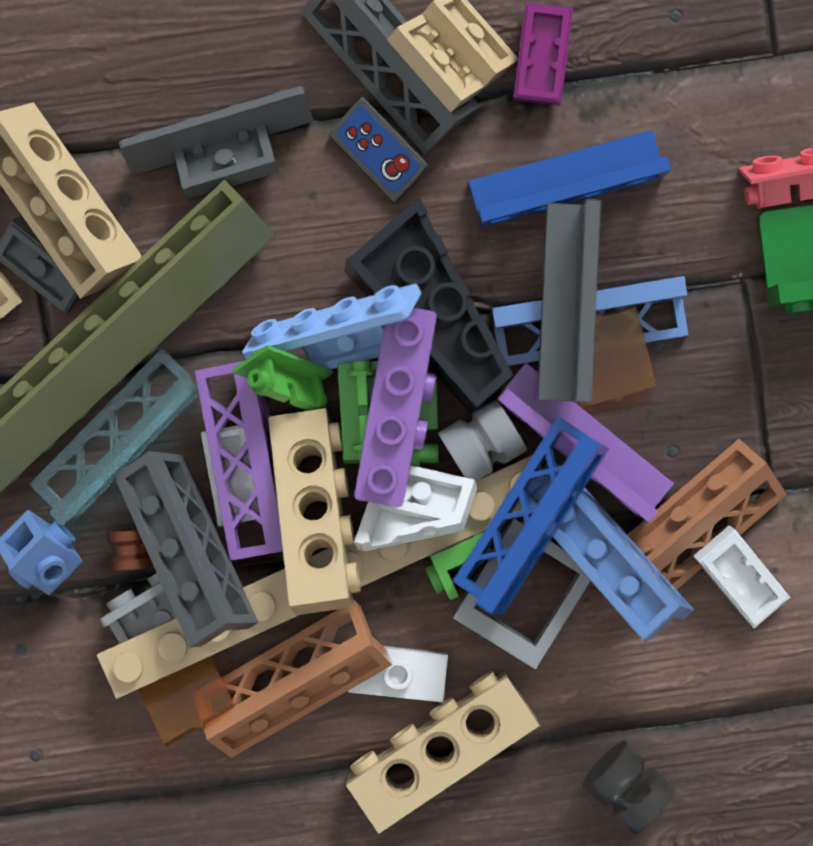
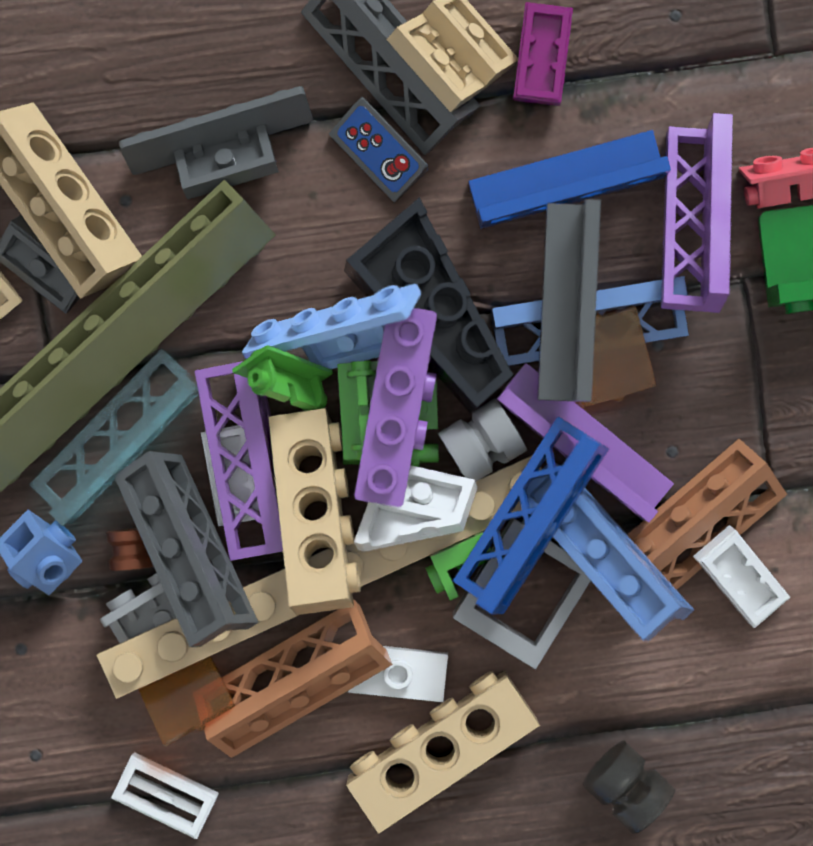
none -> white tile [111,752,219,839]
none -> medium lavender fence [661,113,733,313]

